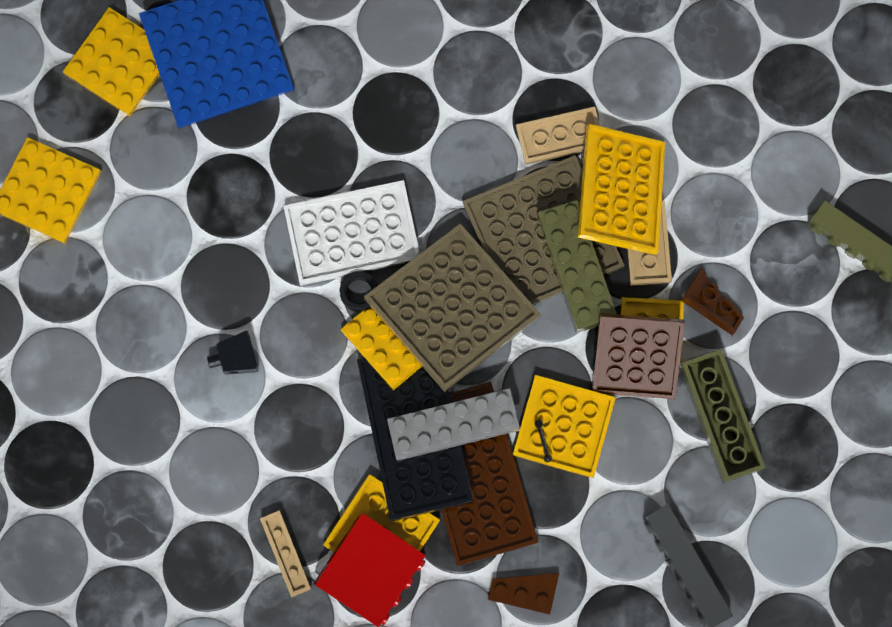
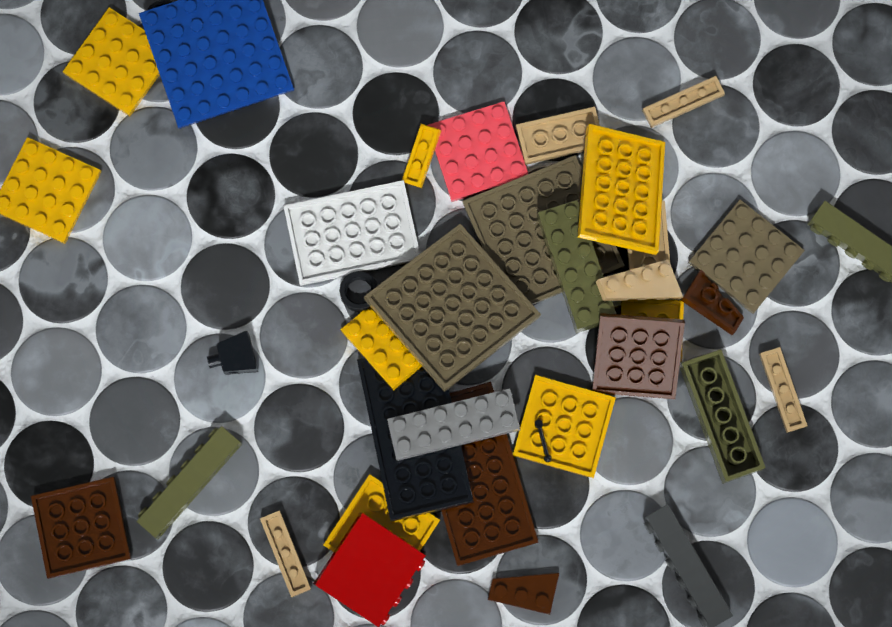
none -> reddish brown plate [31,477,132,579]
none -> olive brick [136,426,242,539]
none -> yellow tile [402,124,441,188]
none -> coral plate [427,102,528,202]
none -> tan wing [596,259,683,301]
none -> tan plate [642,76,725,128]
none -> dark tan plate [689,200,805,314]
none -> tan plate [759,347,807,433]

